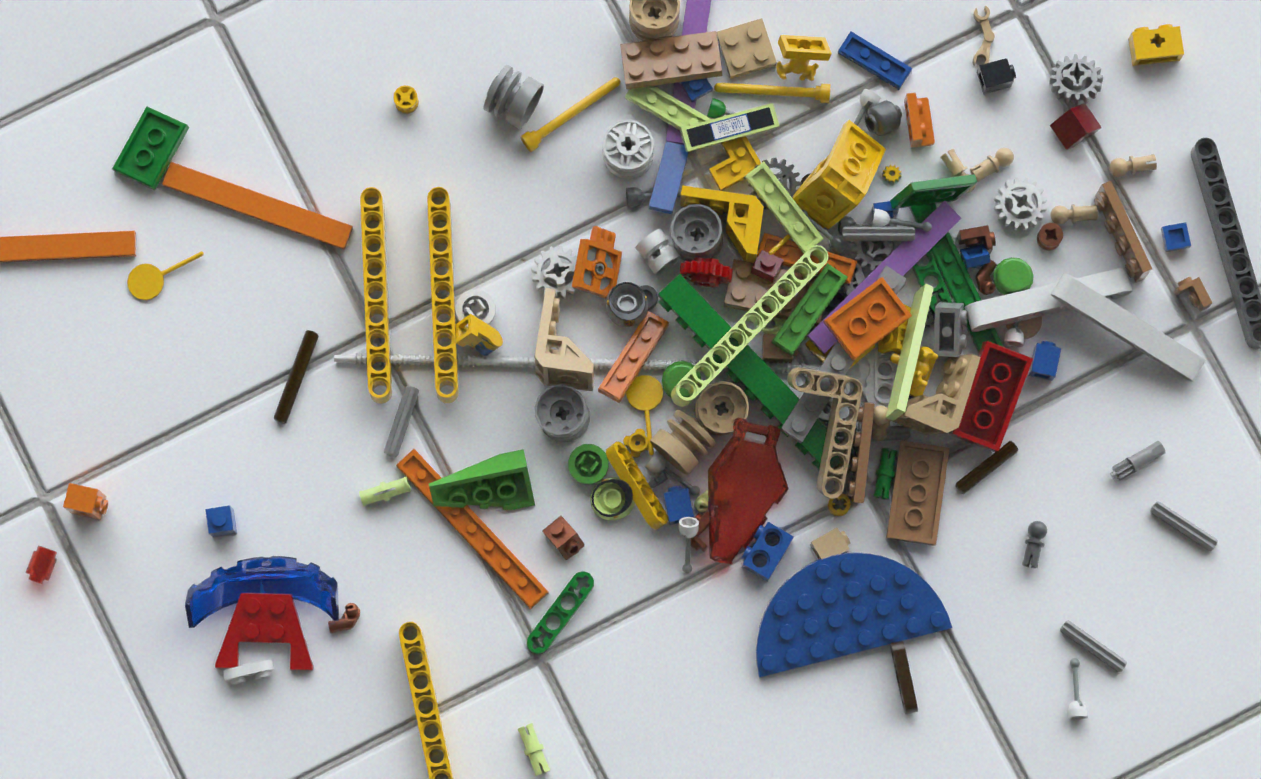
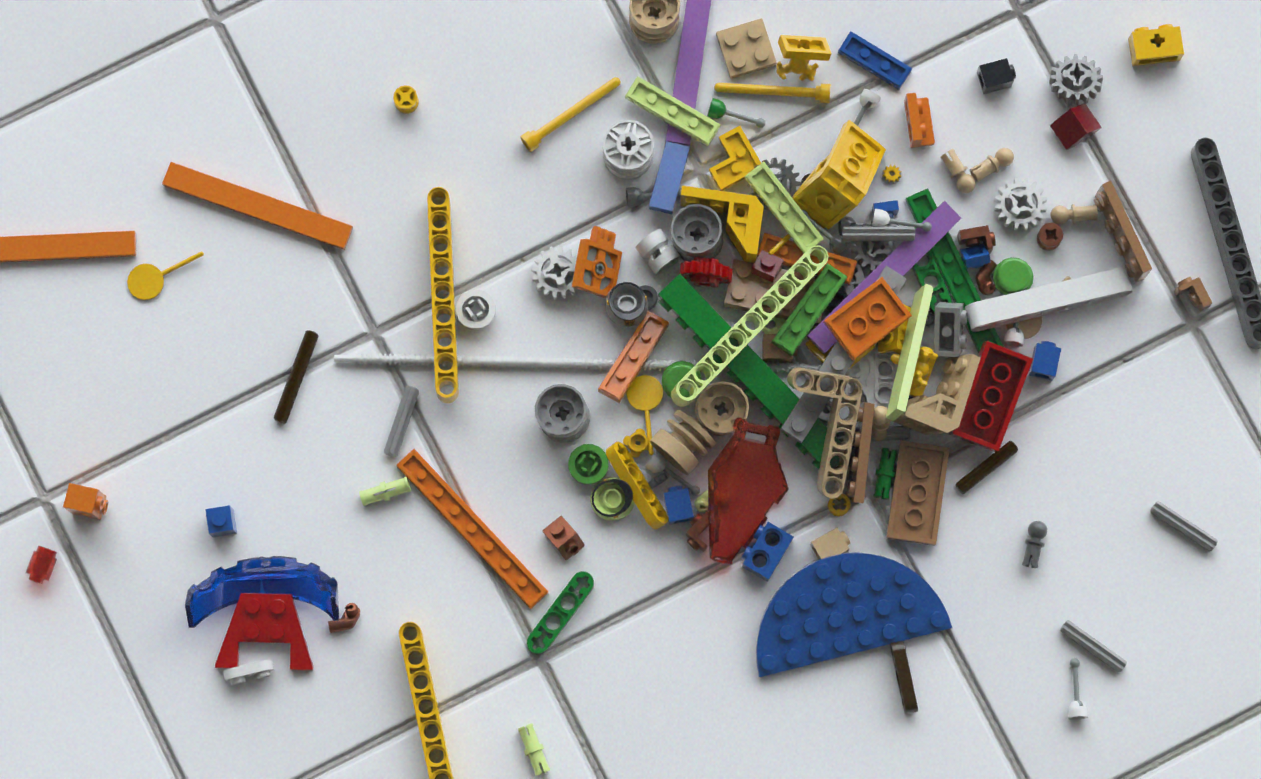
green tile [112,106,190,190] -> none
yellow beam [360,187,392,404] -> none
bright green wedge [429,449,535,510] -> none
yellow leg [455,314,503,356] -> none
light grey wheel [483,65,544,129] -> none
tan bracket [534,288,594,392] -> none
medium nougat plate [620,31,723,89] -> none
white hinge [679,517,699,573] -> none
blue plate [680,78,713,102] -> none
tile [680,103,779,152] -> none
dark grey head [865,100,902,136] -> none
green tile [890,174,977,209] -> none
tan piece [973,5,995,65] -> none
white beam [1051,273,1205,382] -> none
tan pin [1109,154,1157,177] -> none
light grey piece [1110,441,1165,481] -> none
blue plate [1161,222,1191,252] -> none

